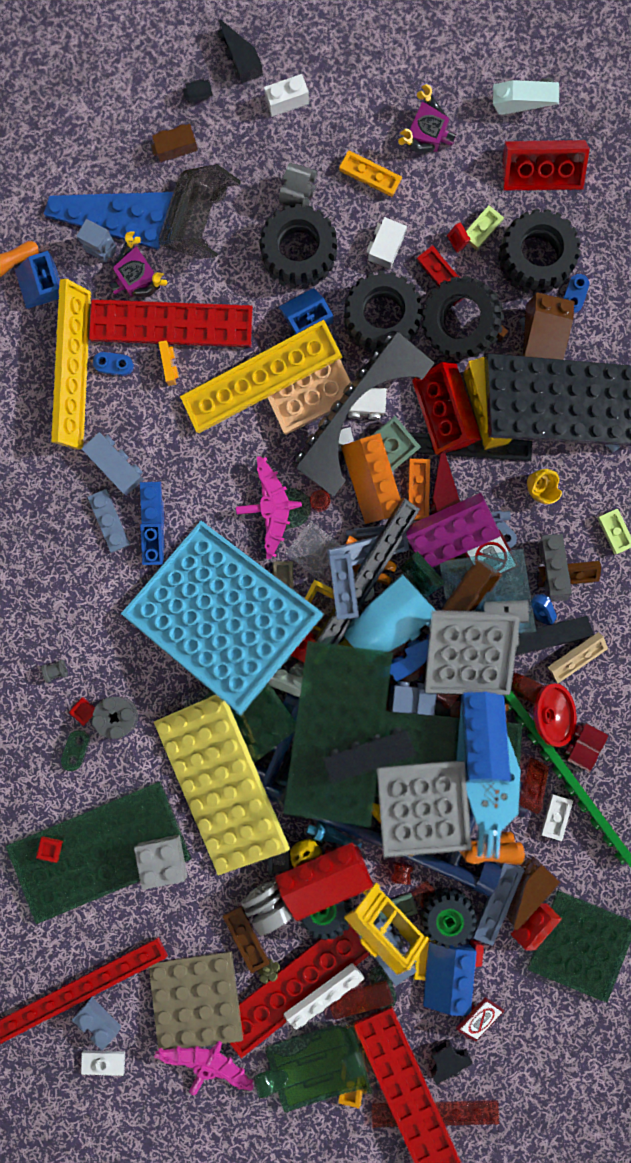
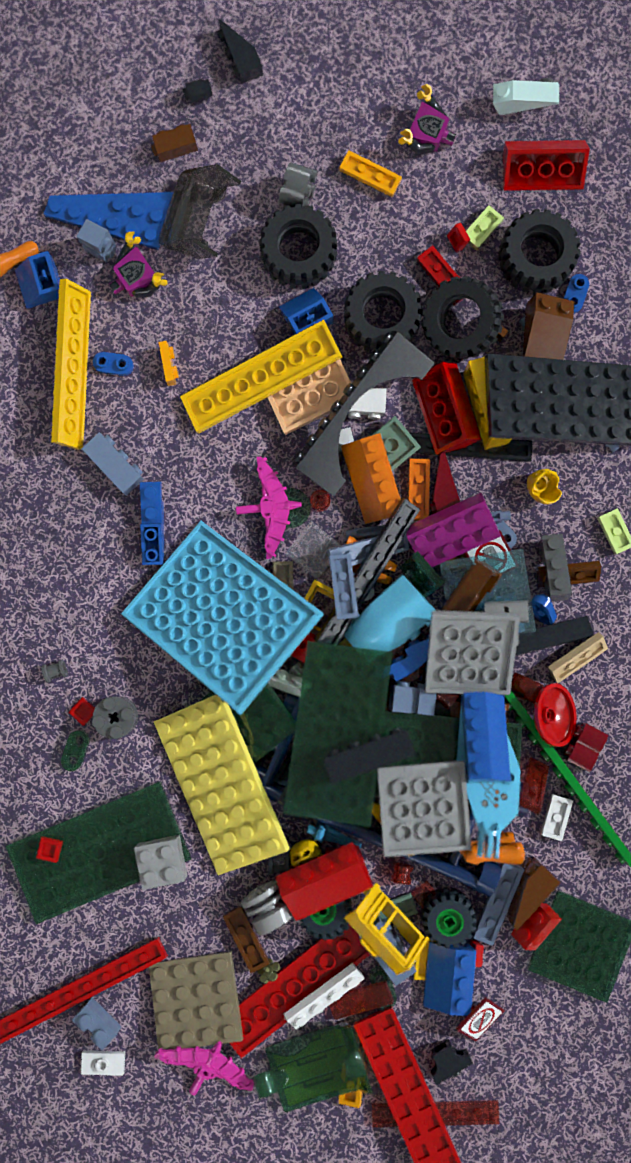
sand blue plate [88,489,130,553] -> none
red plate [89,299,253,347] -> none
white brick [264,74,309,117] -> none
white brick [366,217,407,269] -> none

